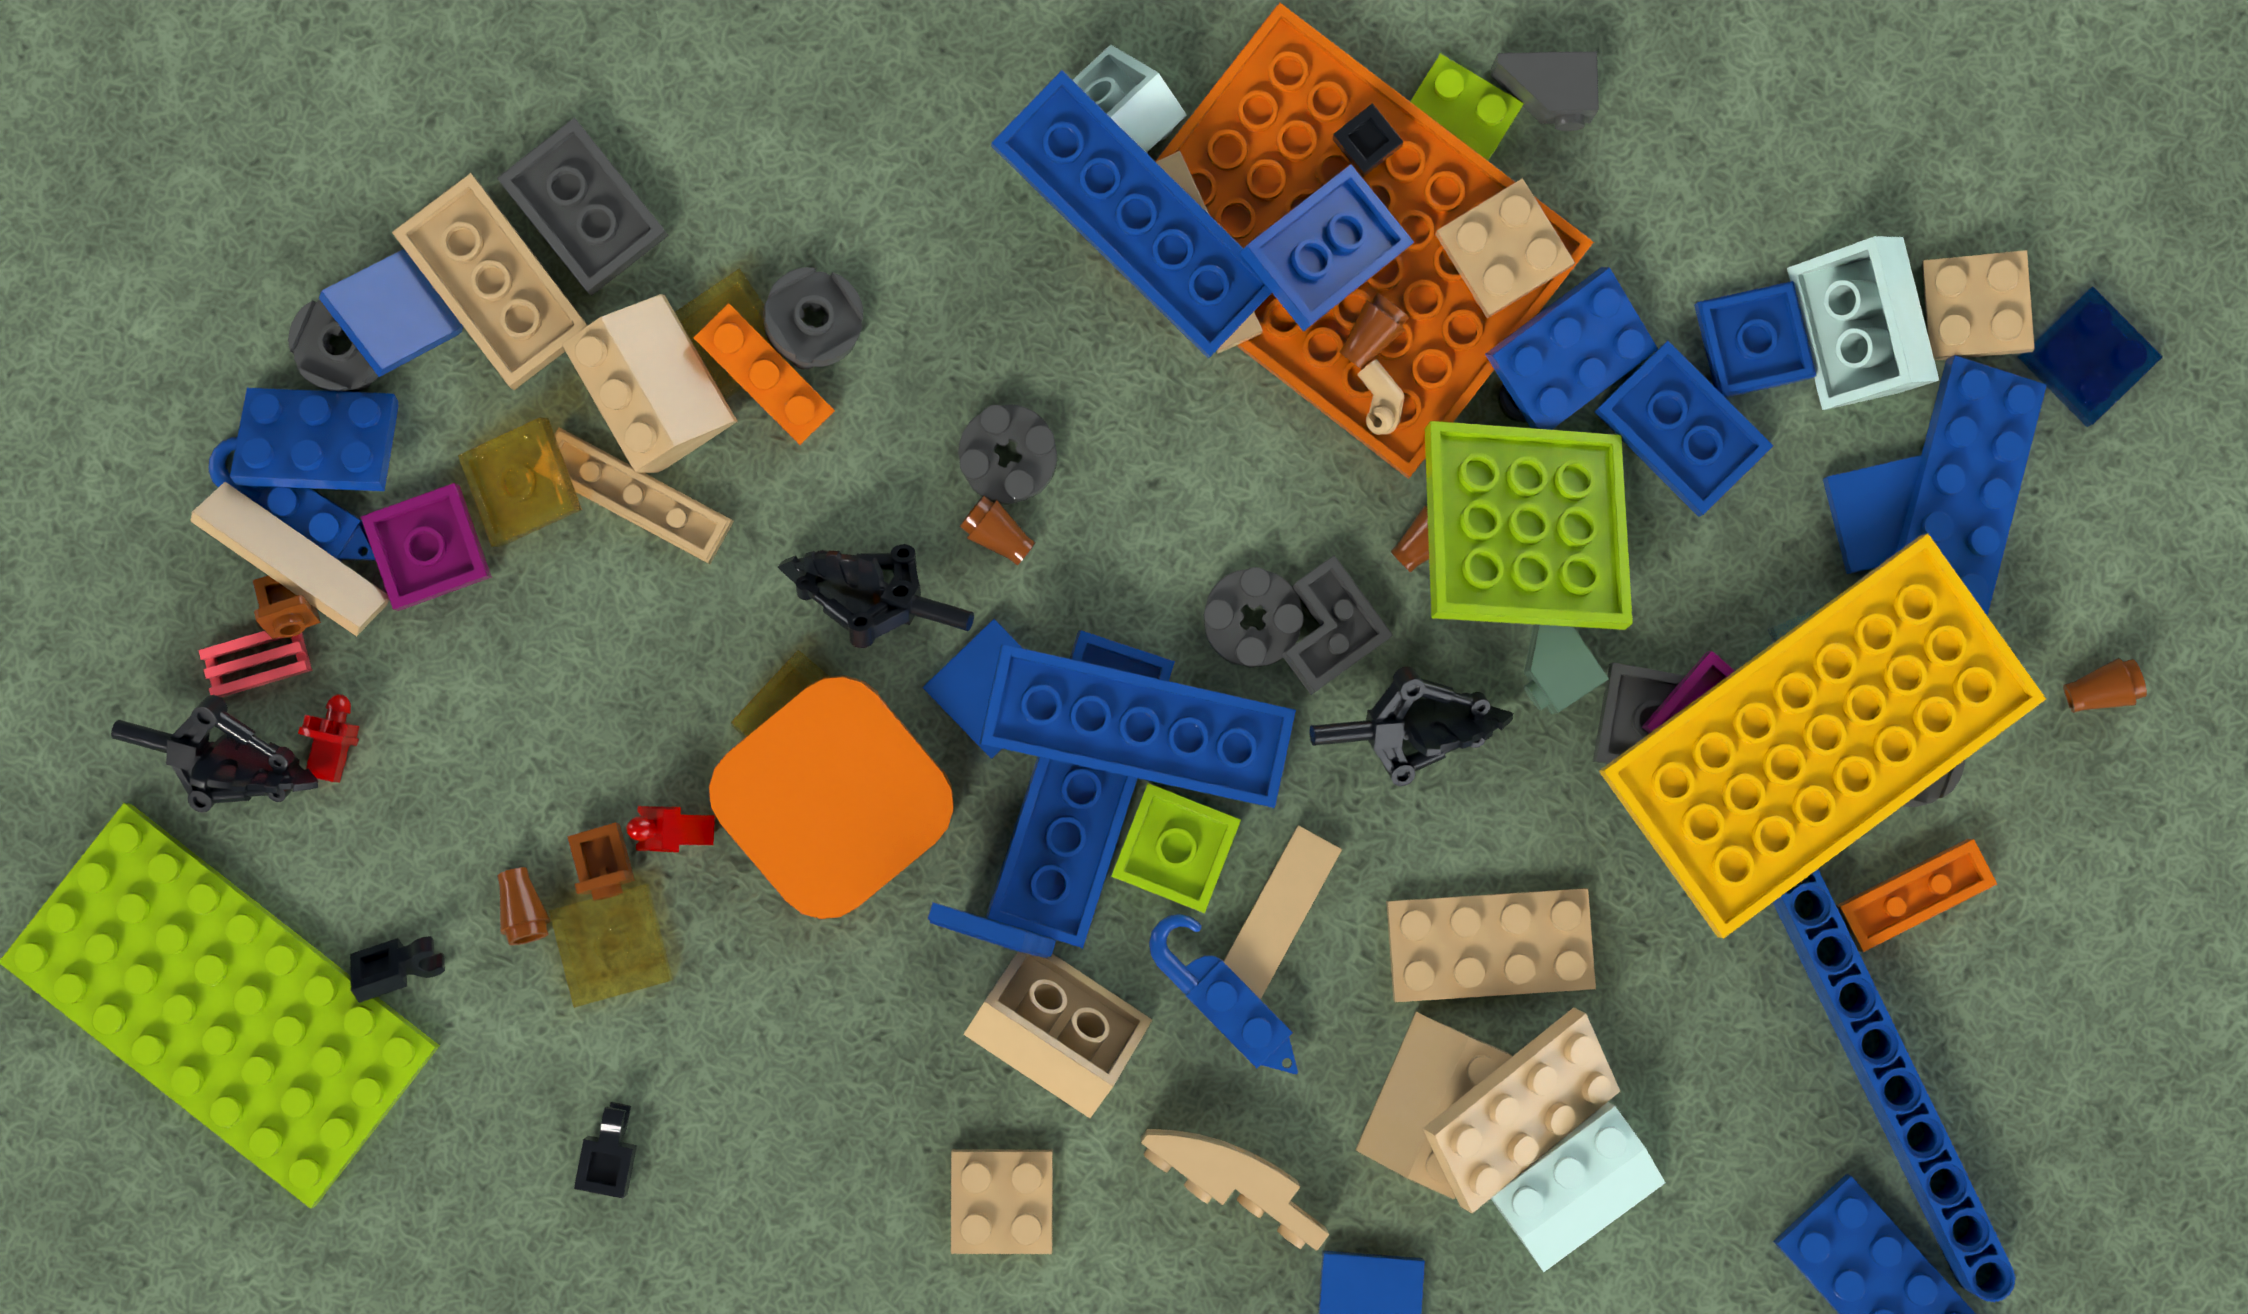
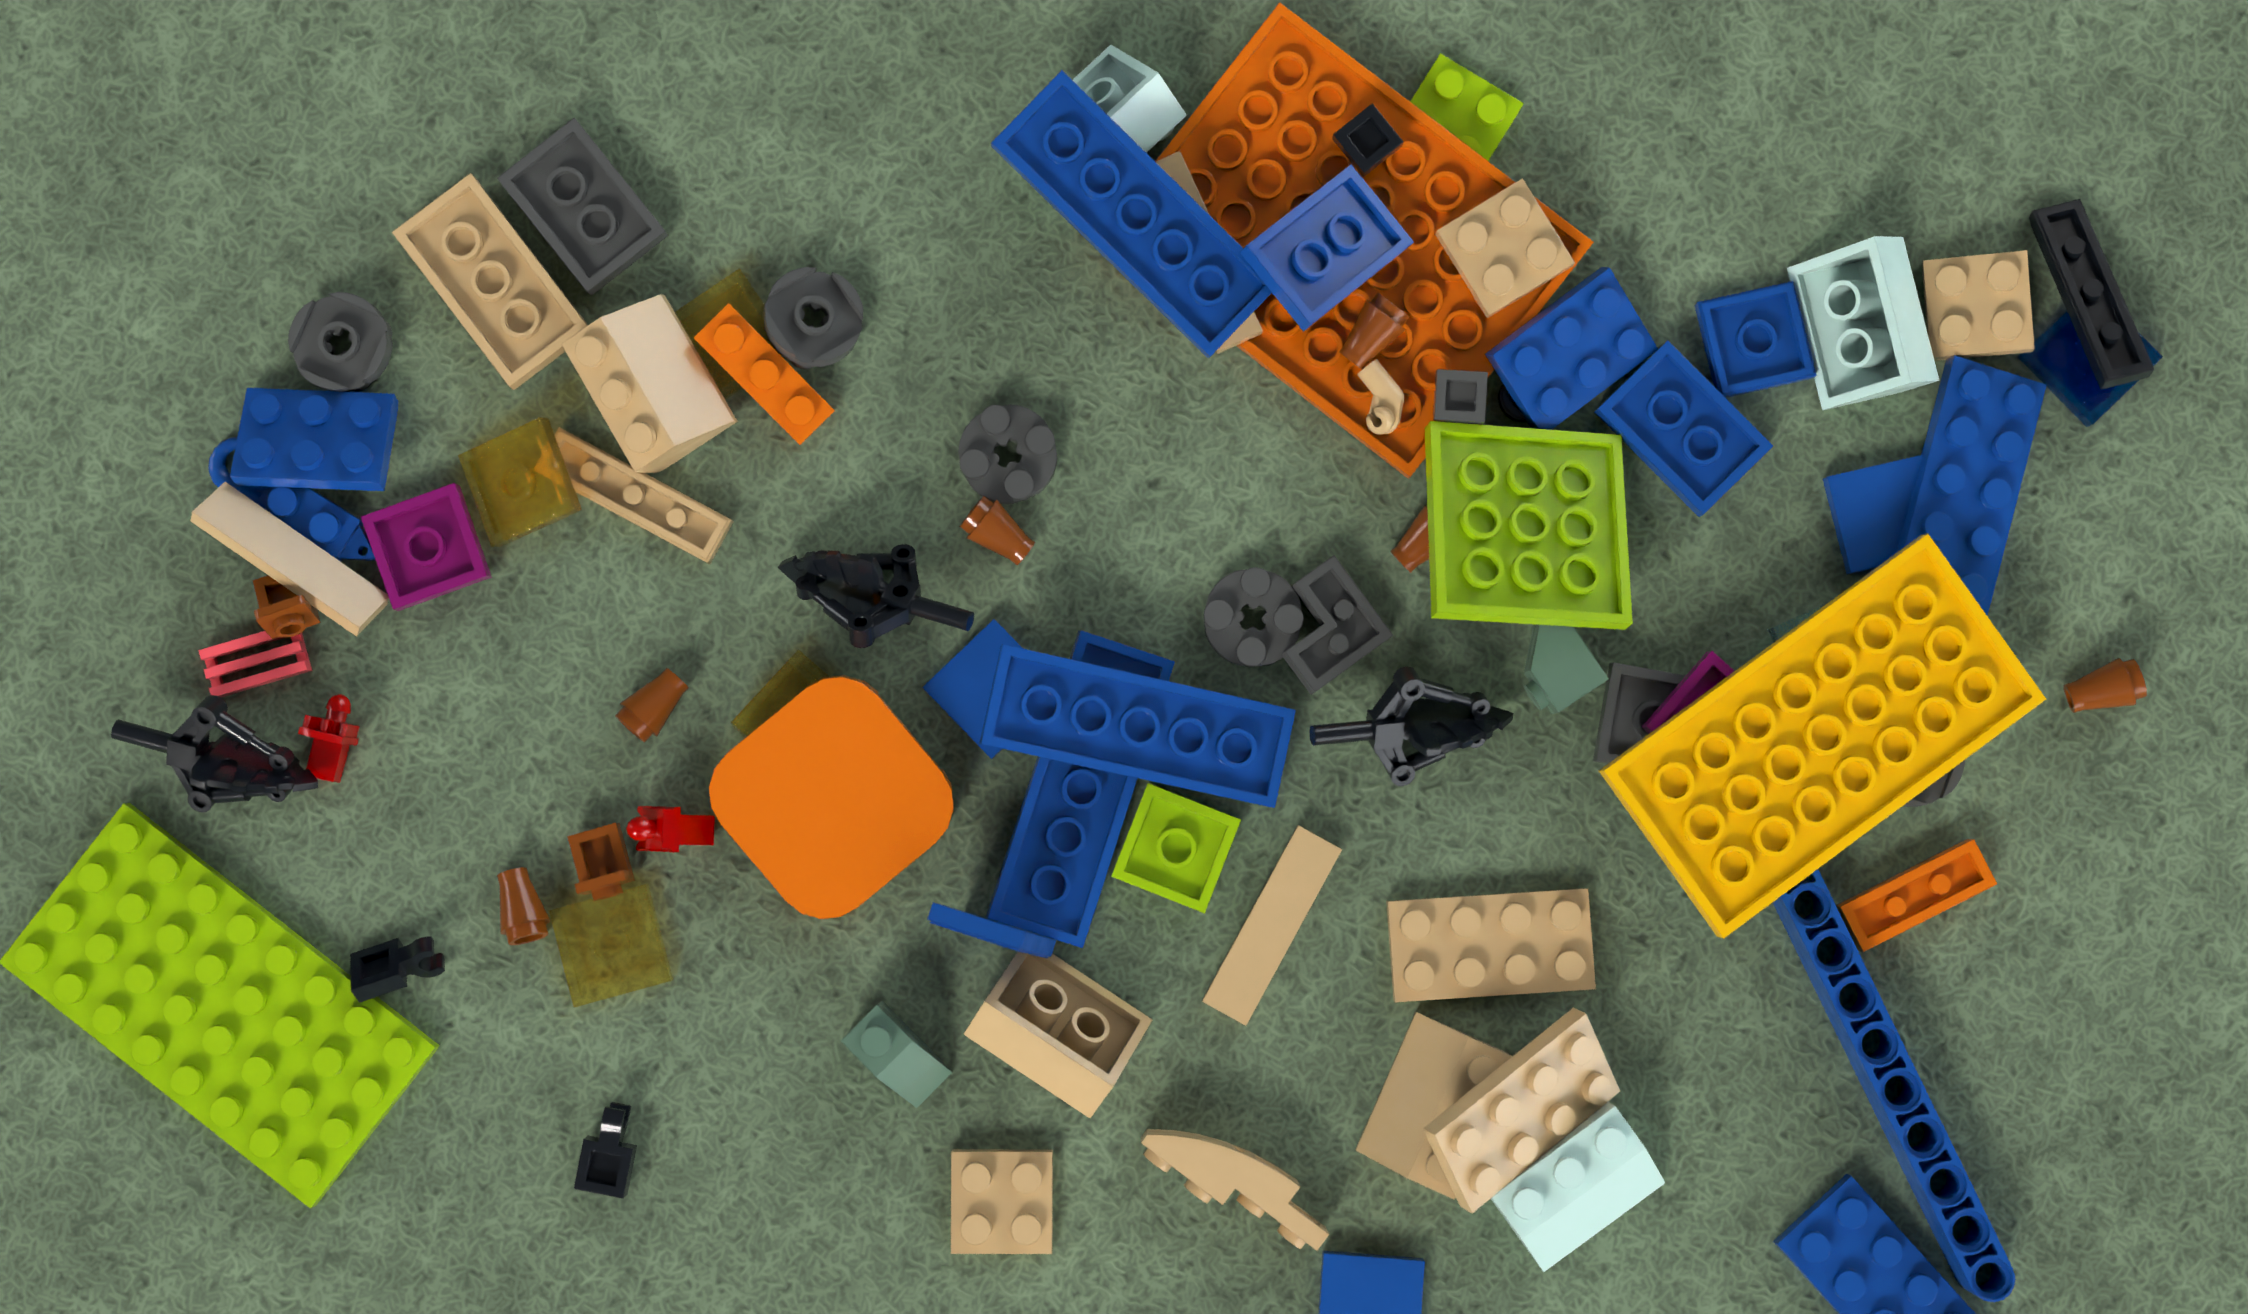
tile [319,249,463,377] -> none
blue plate [1149,914,1298,1074] -> none
dark grey slope [1491,51,1599,131] -> none
none -> dark orange cone [615,668,689,743]
none -> sand green slope [841,1001,953,1108]
none -> dark grey plate [1433,369,1488,424]
none -> black tile [2029,199,2154,390]

